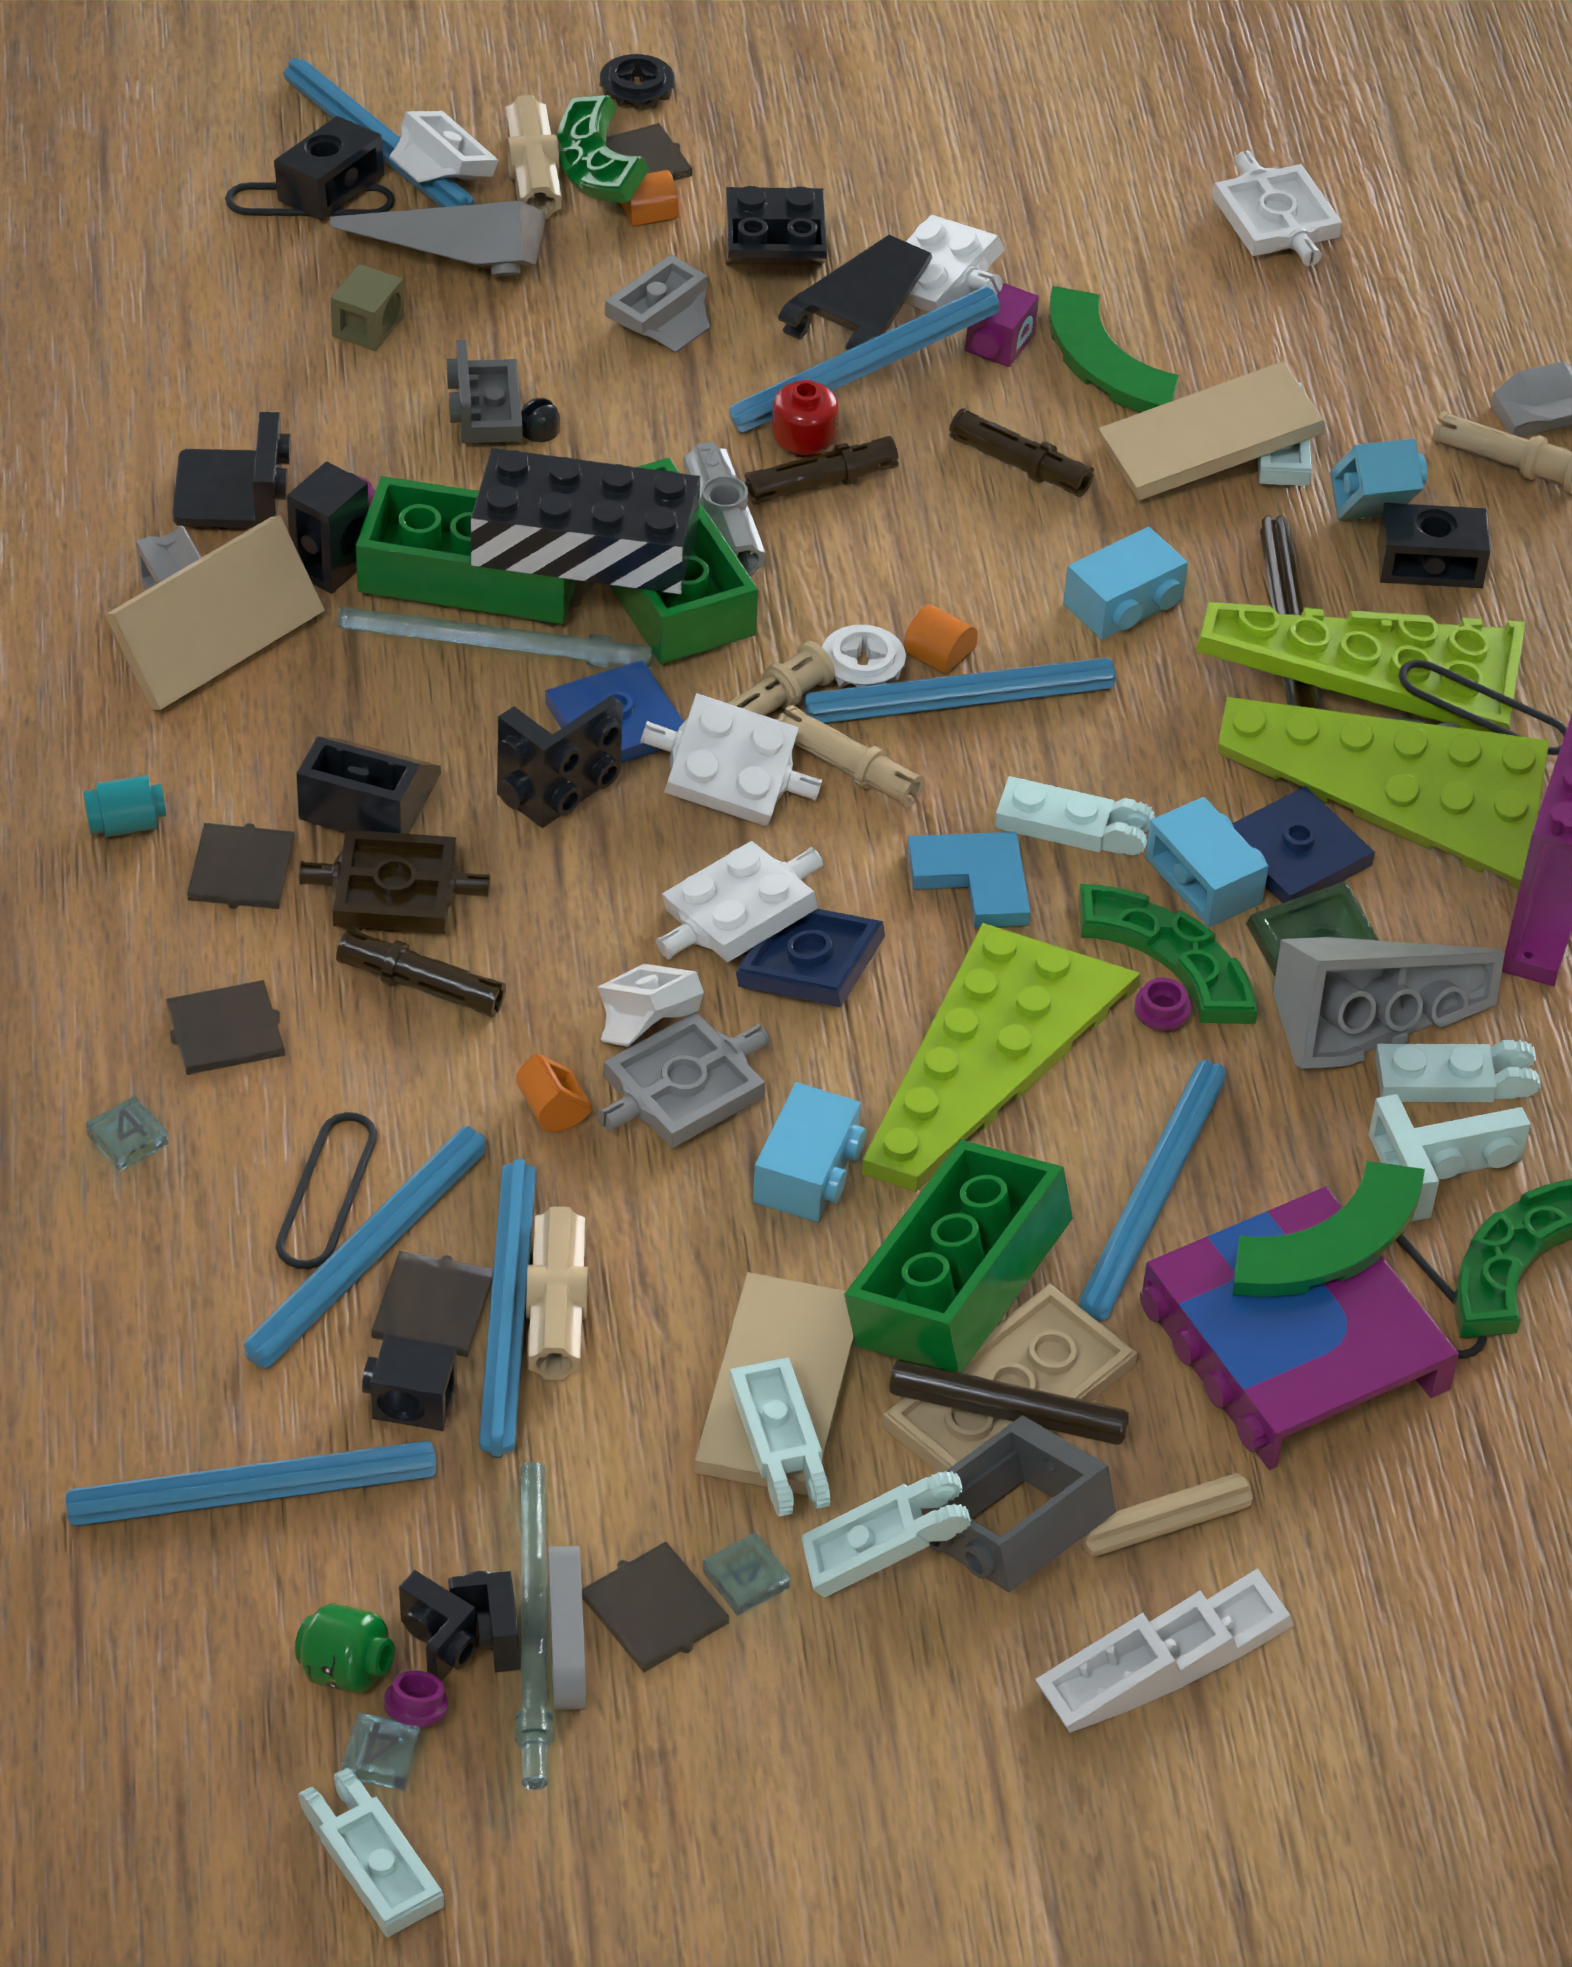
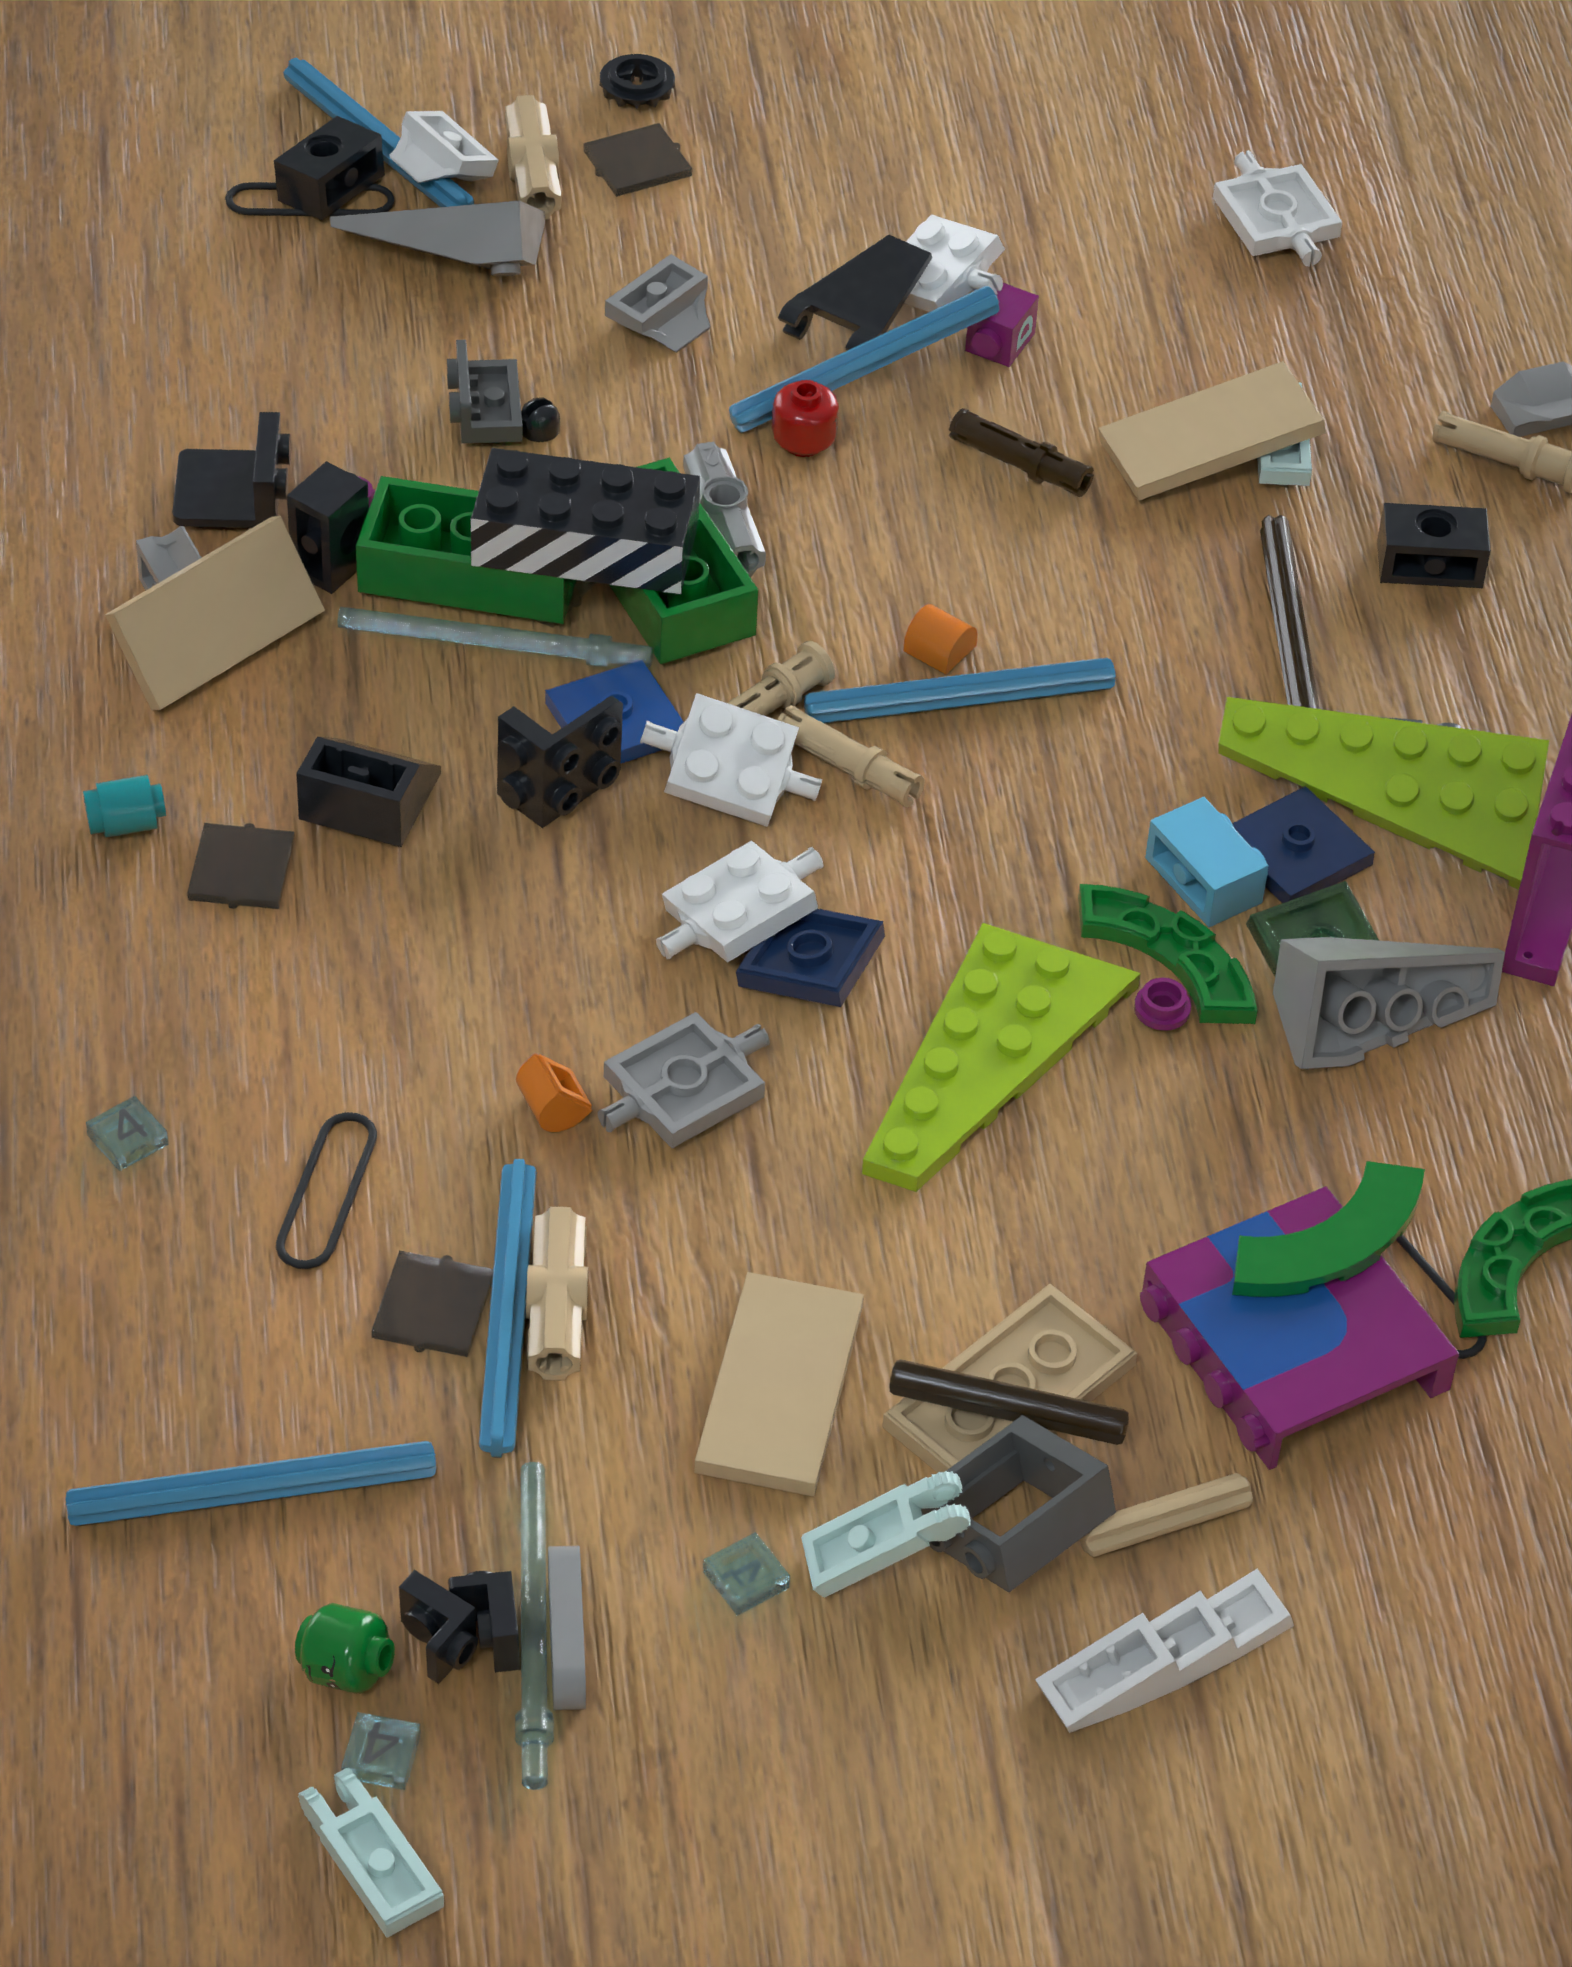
clear smoke piece [166,980,285,1075] -> none
dark azure axle [243,1126,486,1368] -> none
dark brown plate [299,830,491,934] -> none
olive brick [330,264,404,351] -> none
dark brown pin [336,928,506,1017] -> none
black brick [362,1334,457,1431] -> none
magenta plate [383,1670,448,1729] -> none
green tile [557,95,650,203] -> none
clear smoke piece [582,1541,729,1673] -> none
white slope [597,964,704,1047] -> none
orange brick [621,170,678,226] -> none
black slope [724,186,827,265] -> none
light aqua hinge [729,1357,831,1517] -> none
dark brown pin [745,436,899,505] -> none
medium azure brick [753,1082,867,1223] -> none
white gear [822,625,906,687] -> none
green brick [844,1139,1073,1373] -> none
dark azure tile [907,832,1030,928] -> none
light aqua hinge [994,776,1155,857] -> none
green tile [1048,286,1179,413] -> none
medium azure brick [1063,526,1188,640] -> none
dark azure axle [1079,1059,1226,1322] -> none
lime wing [1196,602,1526,733] -> none
medium azure brick [1330,438,1428,521] -> none
light aqua bracket [1368,1094,1531,1222] -> none
light aqua hinge [1375,1040,1541,1102] -> none
black piece [1398,660,1567,755] -> none

